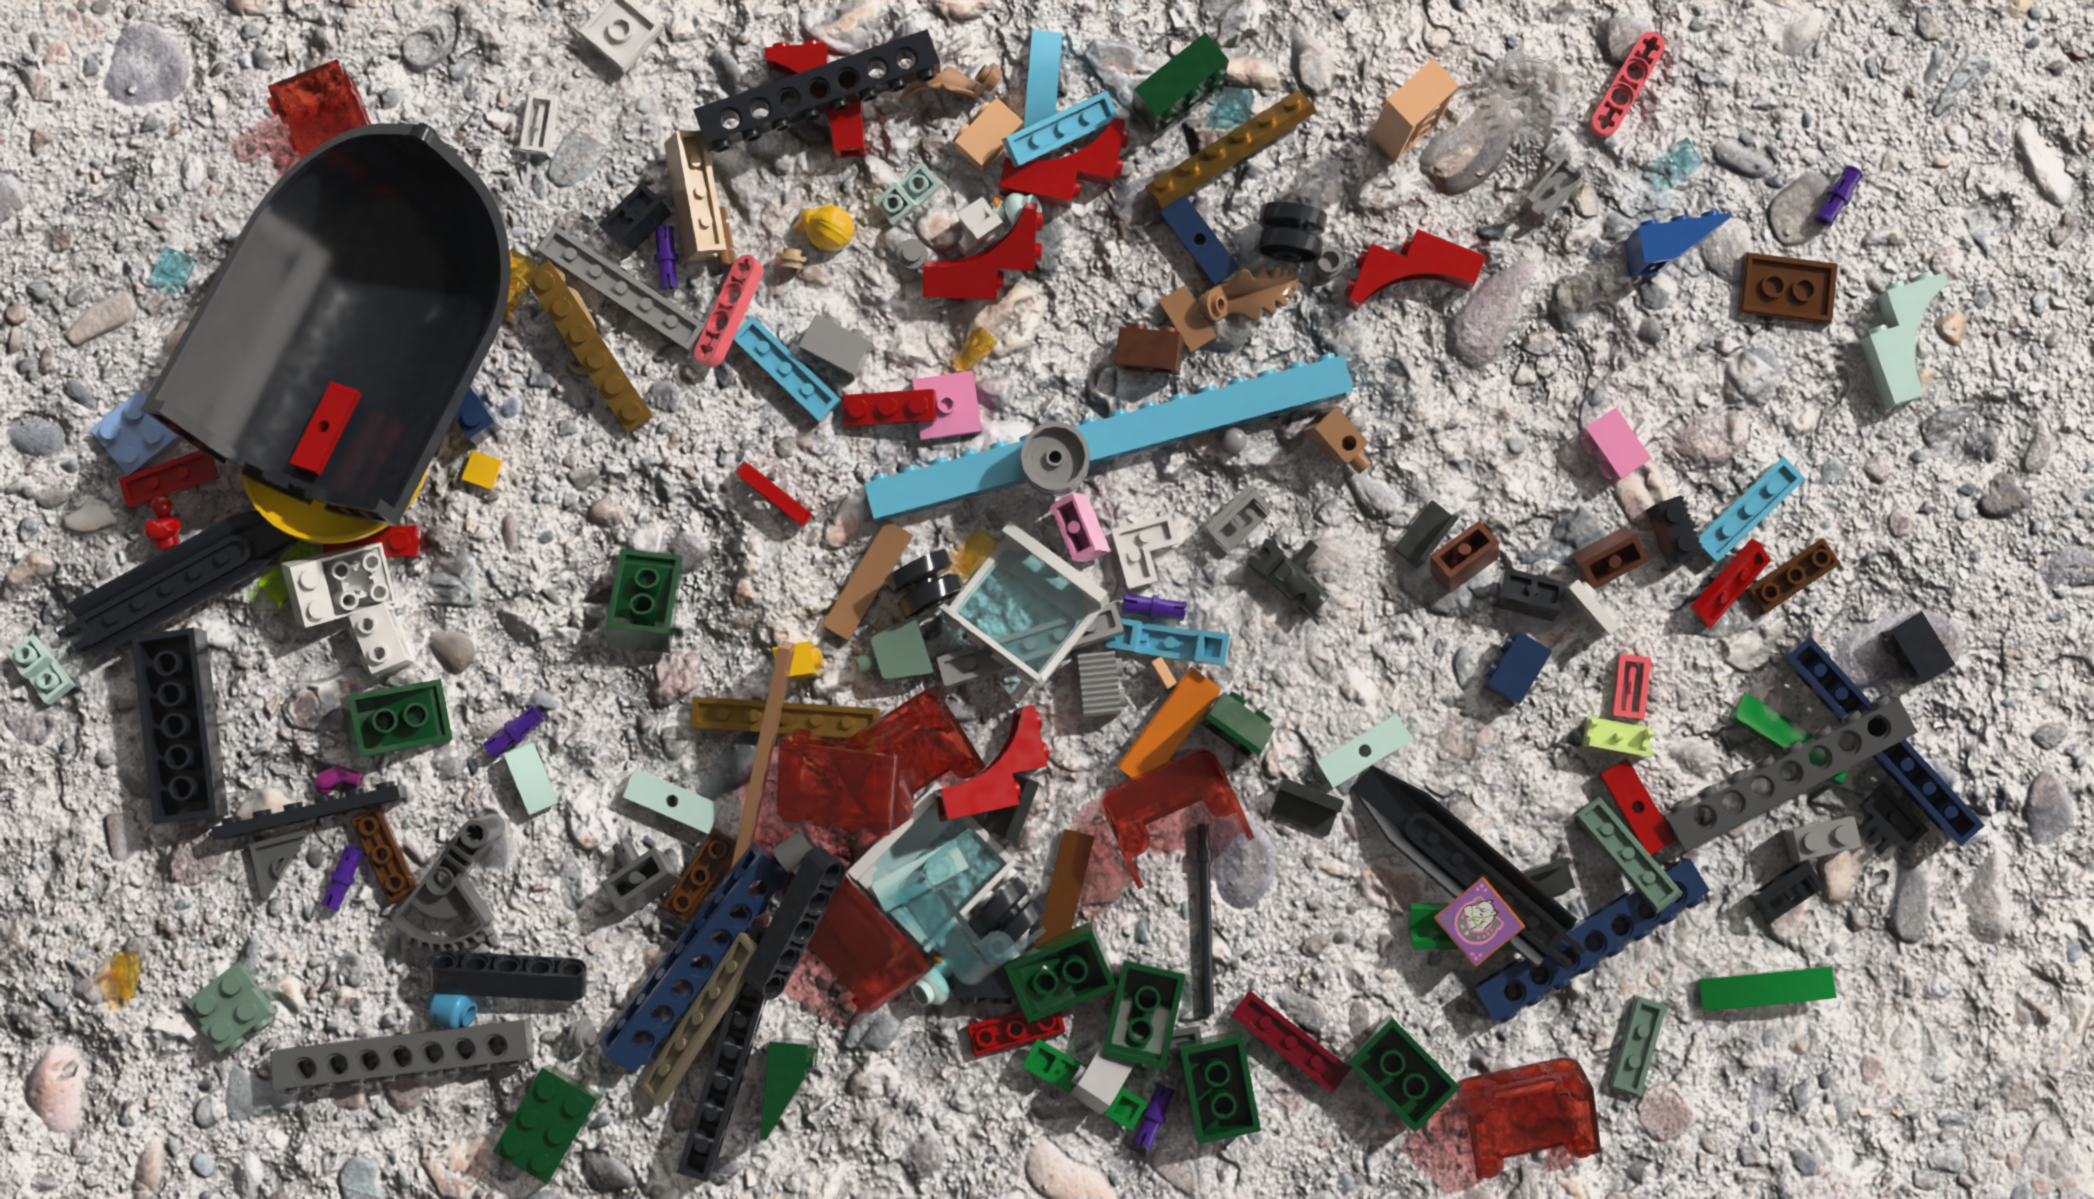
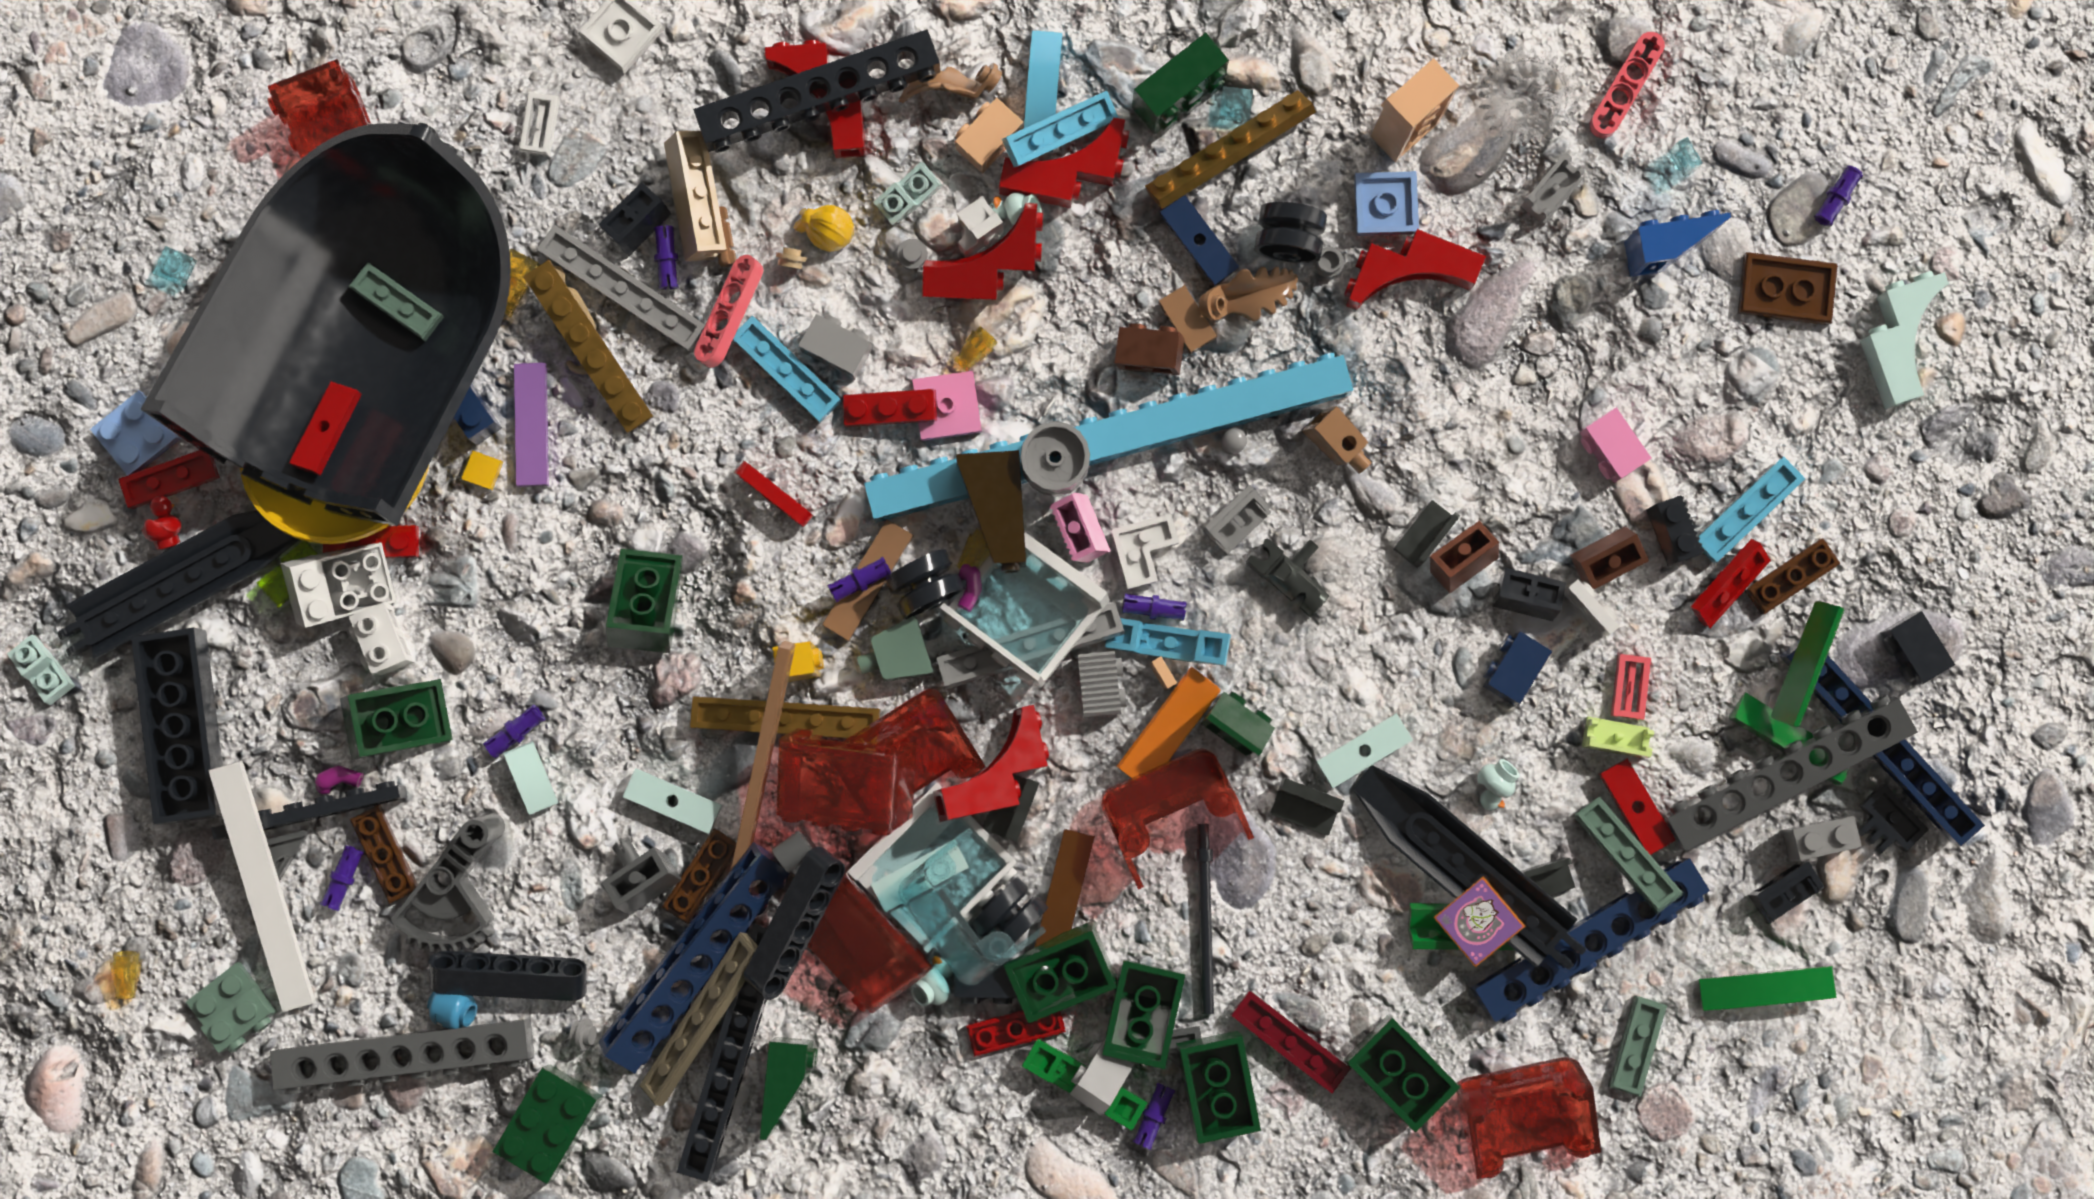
none -> white tile [209,761,316,1012]
none -> sand green tile [349,263,444,341]
none -> medium lavender tile [514,363,549,487]
none -> dark purple pin [827,557,891,603]
none -> dark brown slope [956,450,1026,573]
none -> magenta arm [957,564,982,612]
none -> light blue plate [1354,171,1419,236]
none -> light aqua animal [1477,759,1519,811]
none -> green slope [1771,601,1845,727]

